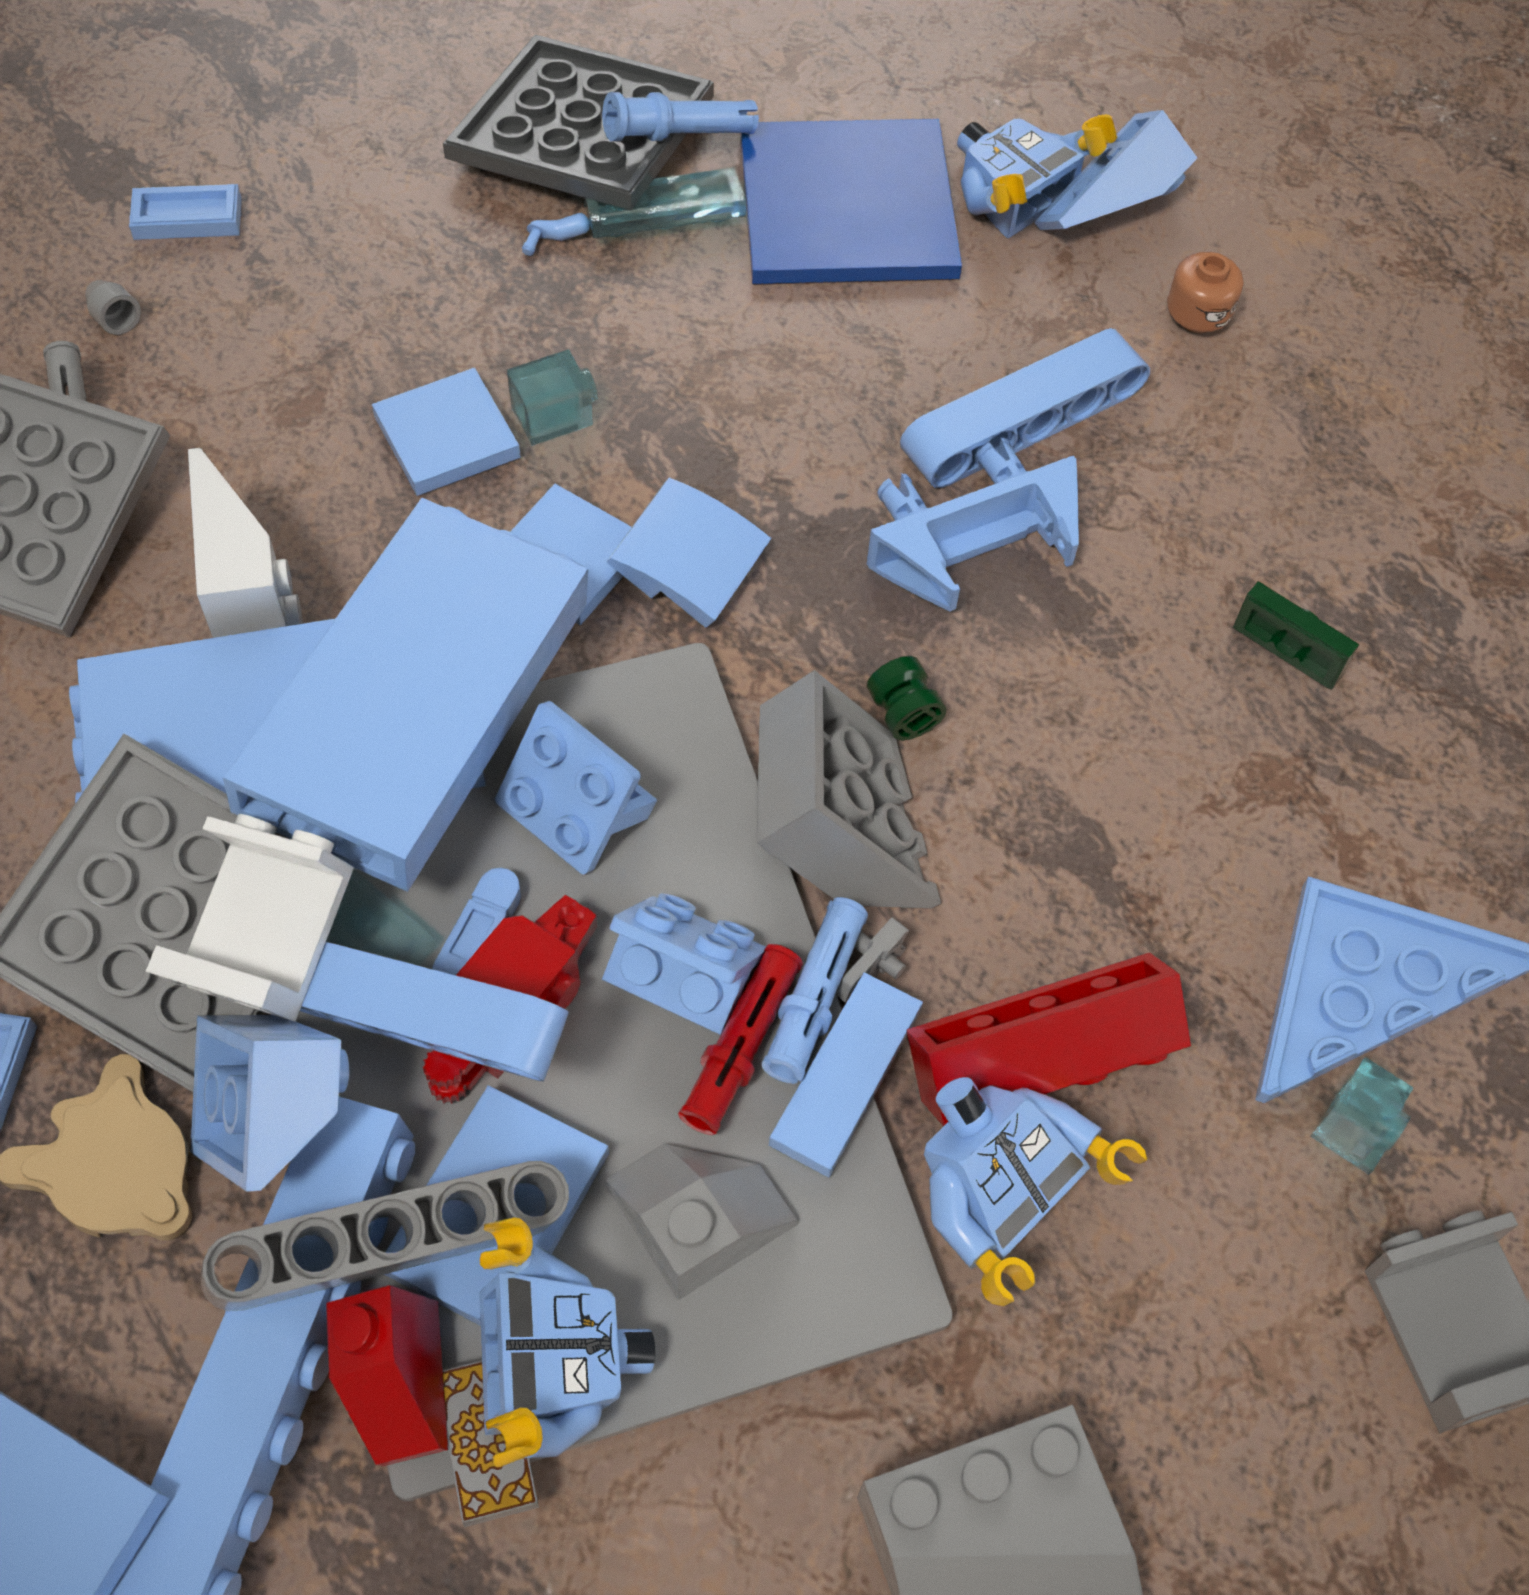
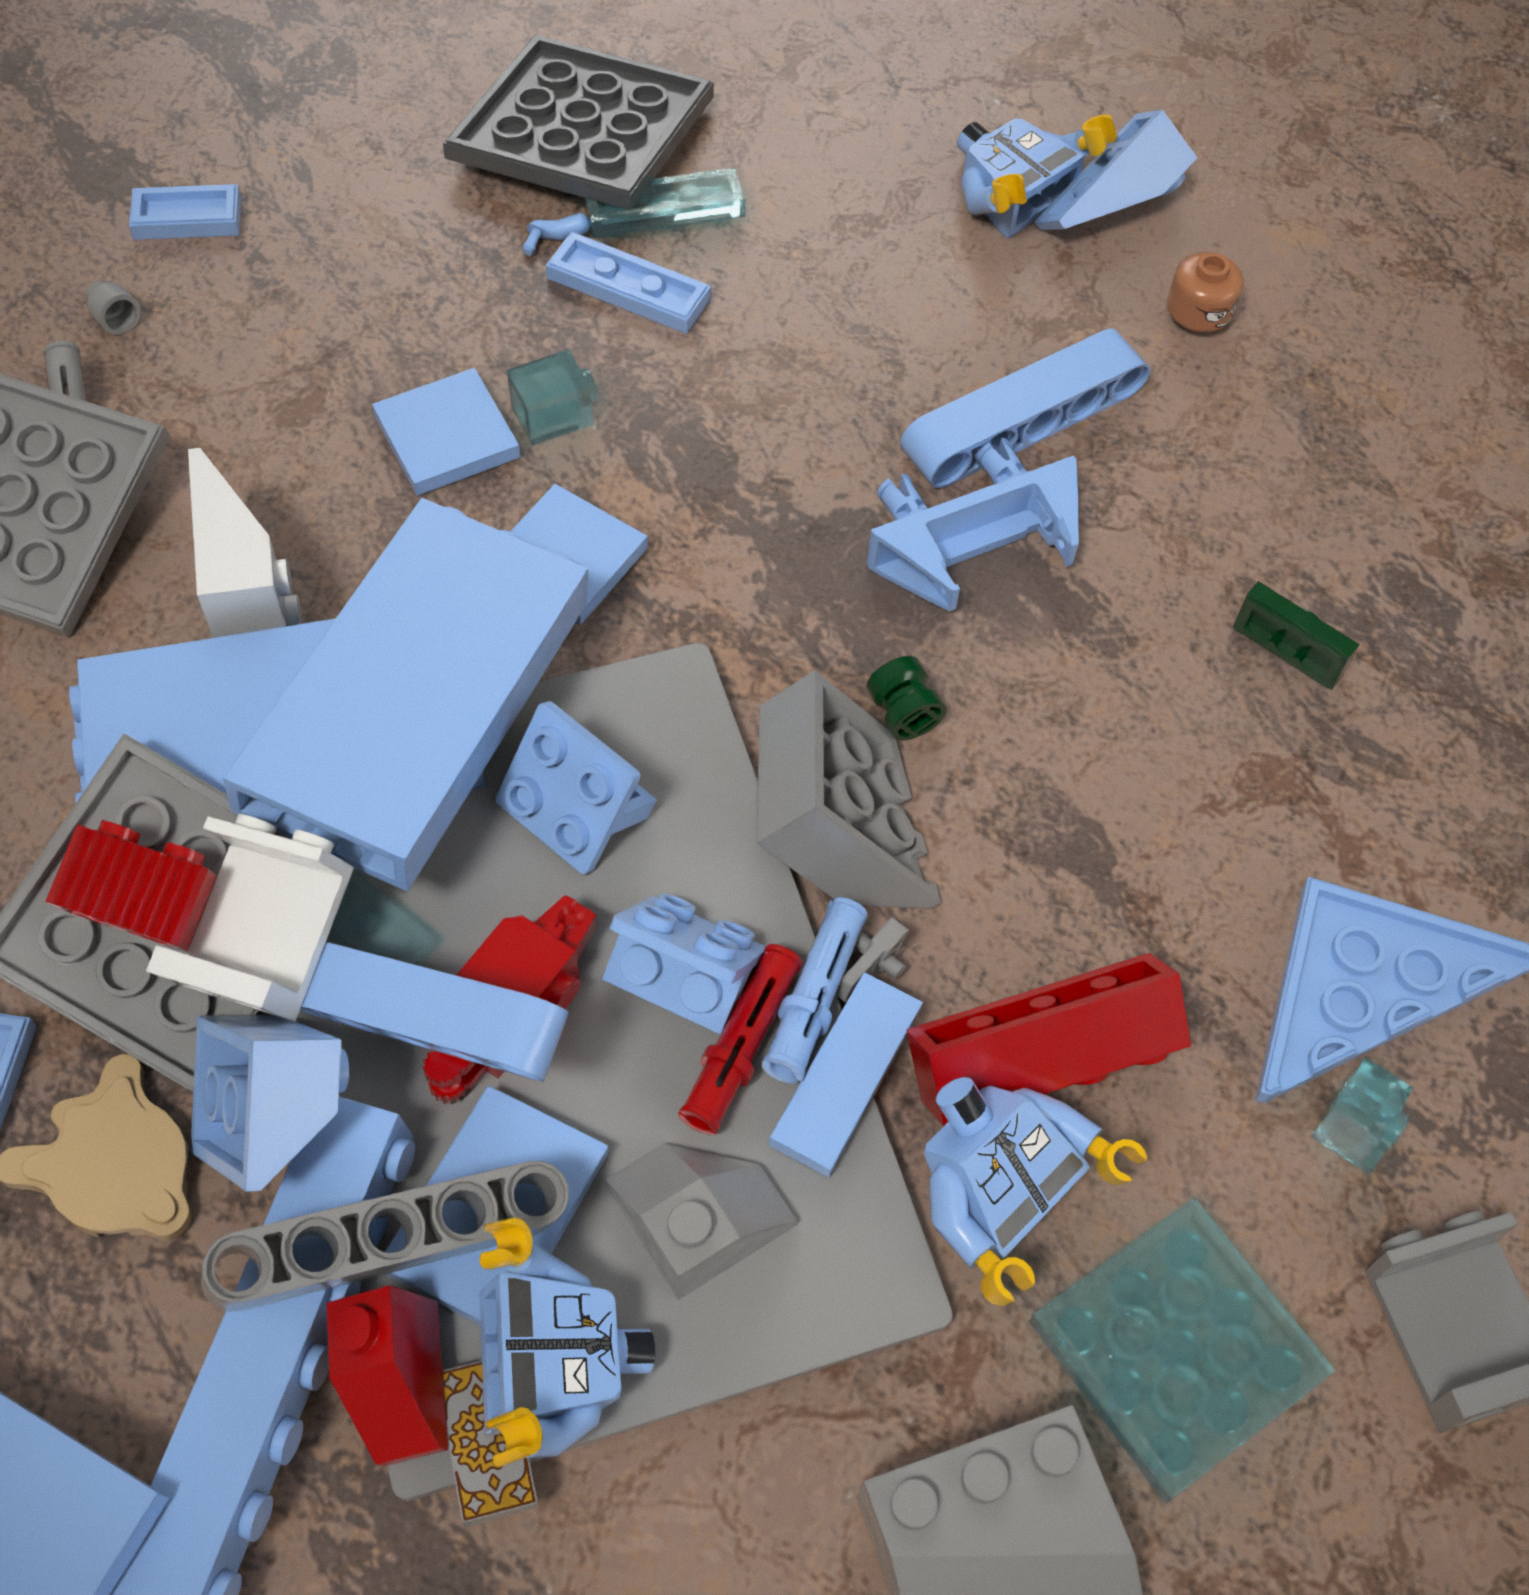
light blue piece [432,868,521,975] -> none
light blue pin [602,92,759,141] -> none
light blue slope [606,478,771,628] -> none
tile [740,119,962,284] -> none
none -> red brick [45,820,217,953]
none -> light blue tile [546,231,711,334]
none -> clear light blue plate [1028,1197,1336,1504]

